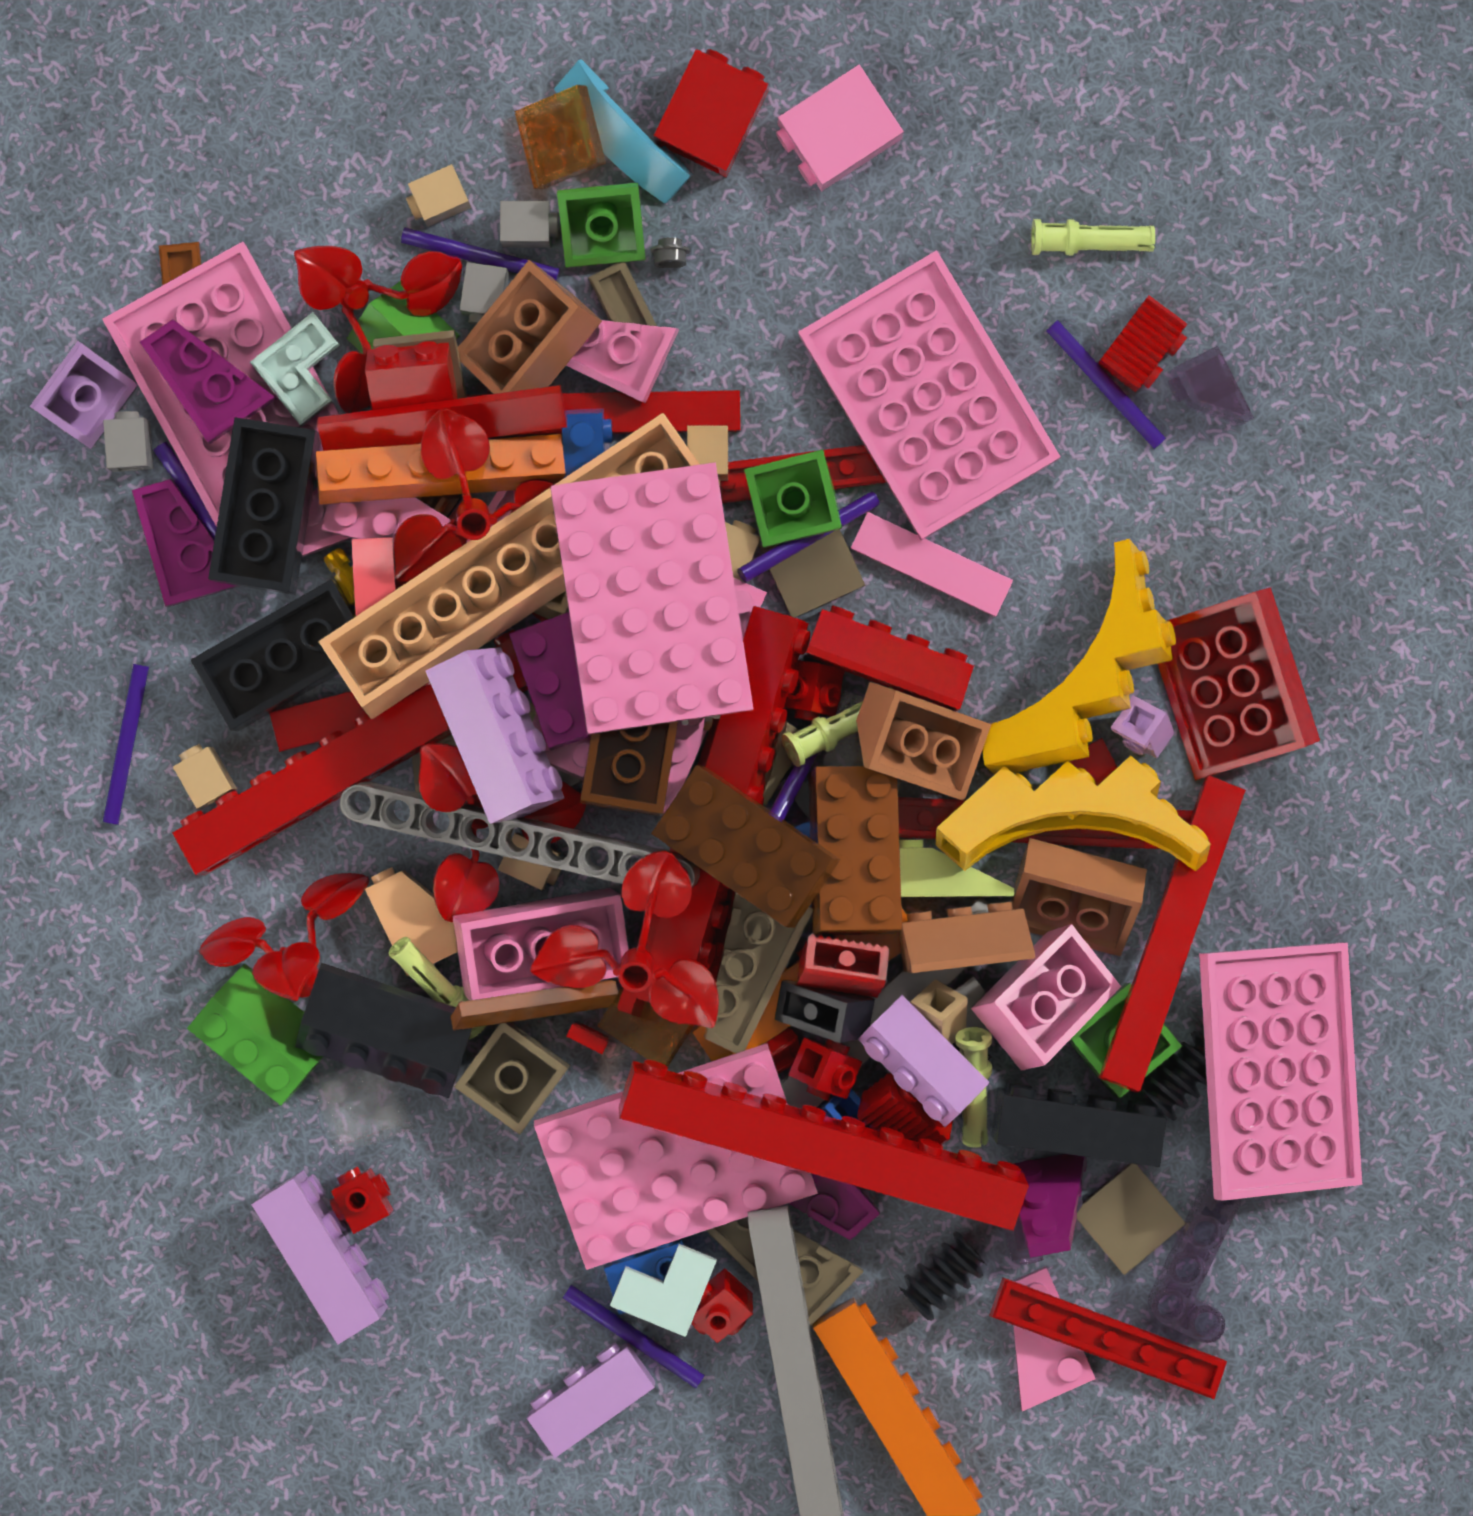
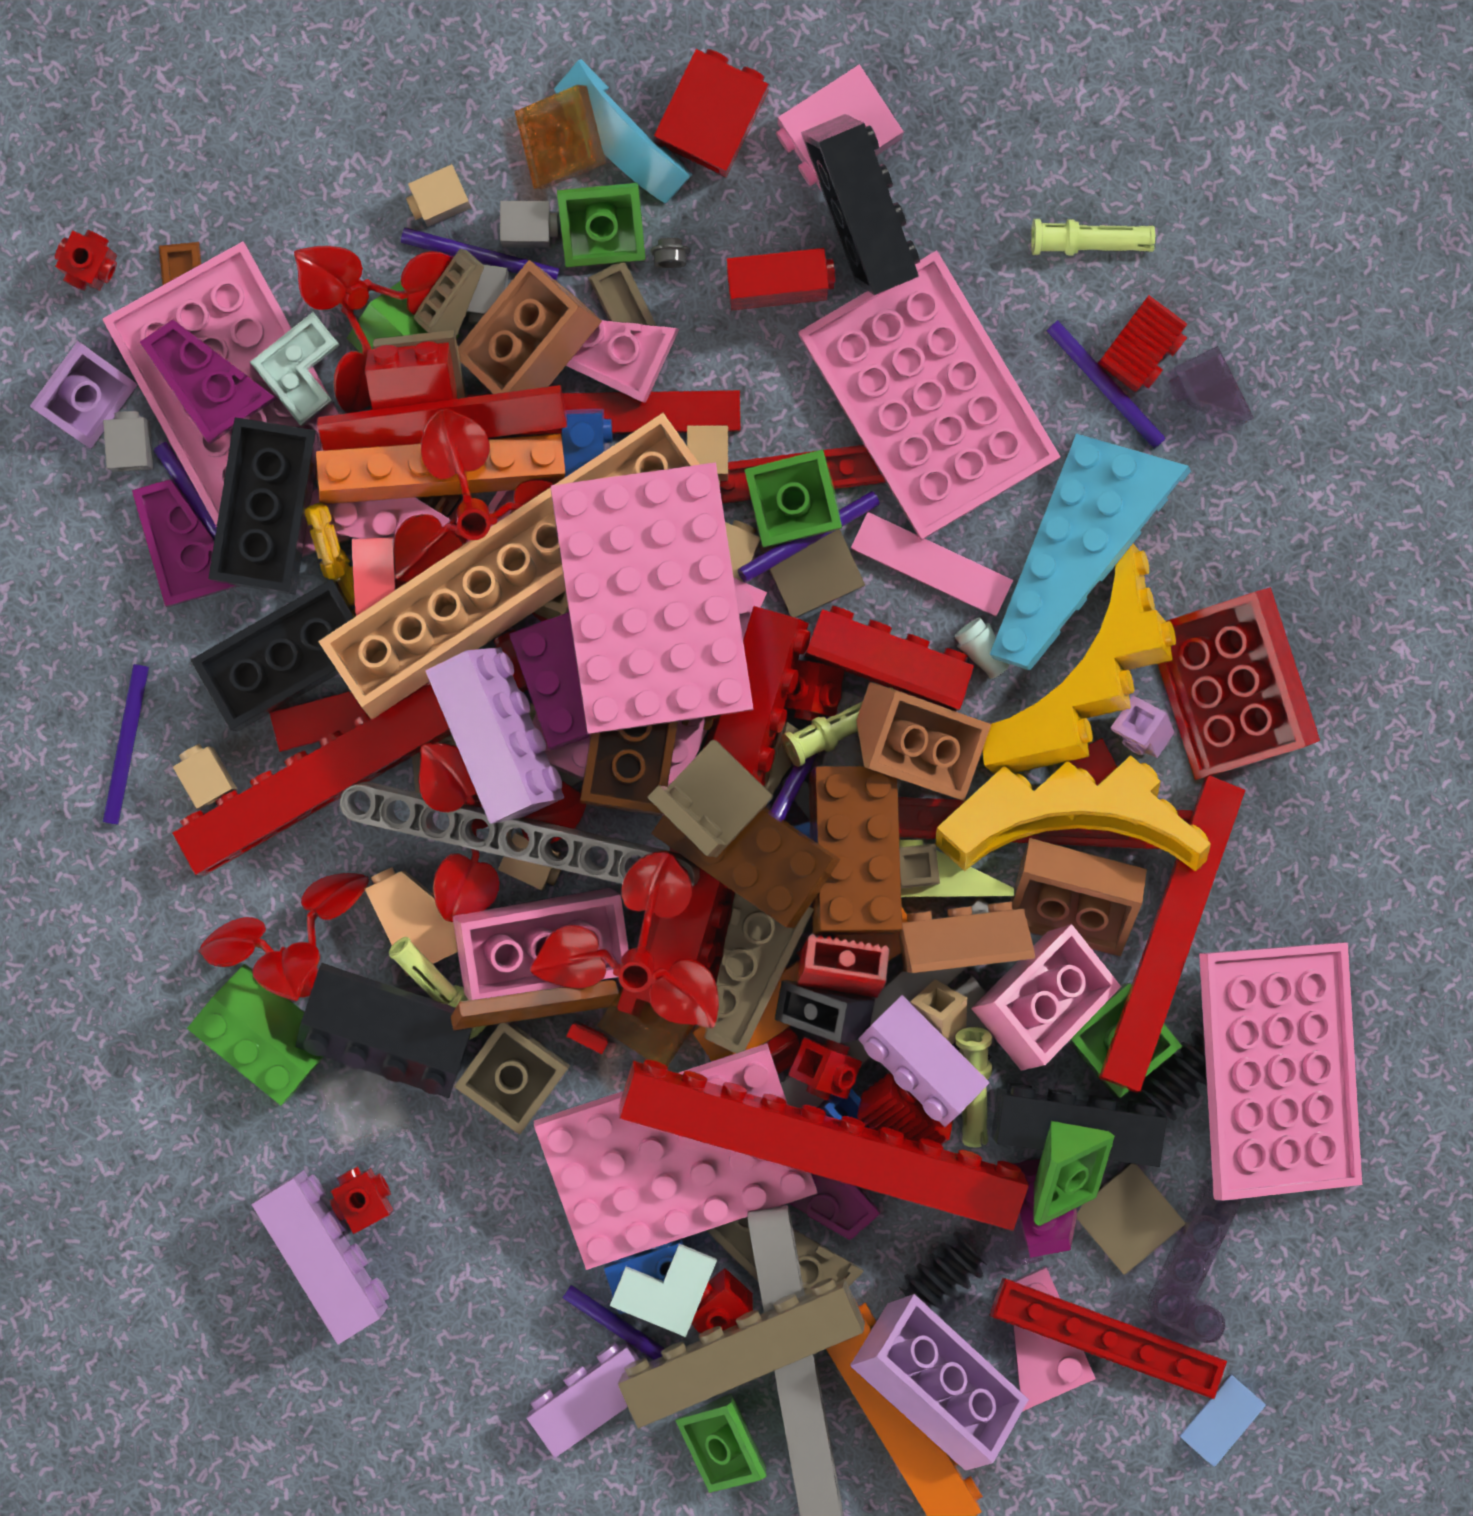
none -> red brick [55,230,117,291]
none -> yellow axle [305,503,346,580]
none -> dark tan slope [414,249,484,337]
none -> dark tan brick [618,1278,865,1428]
none -> dark tan bracket [647,740,772,857]
none -> bright green slope [675,1393,766,1493]
none -> red brick [727,248,835,311]
none -> black brick [801,114,920,295]
none -> lavender brick [850,1294,1029,1471]
none -> dark tan tile [899,843,940,889]
none -> light aqua cone [954,617,1010,679]
none -> medium azure wing [990,434,1191,670]
none -> bright green slope [1034,1121,1115,1226]
none -> light blue slope [1180,1375,1266,1467]

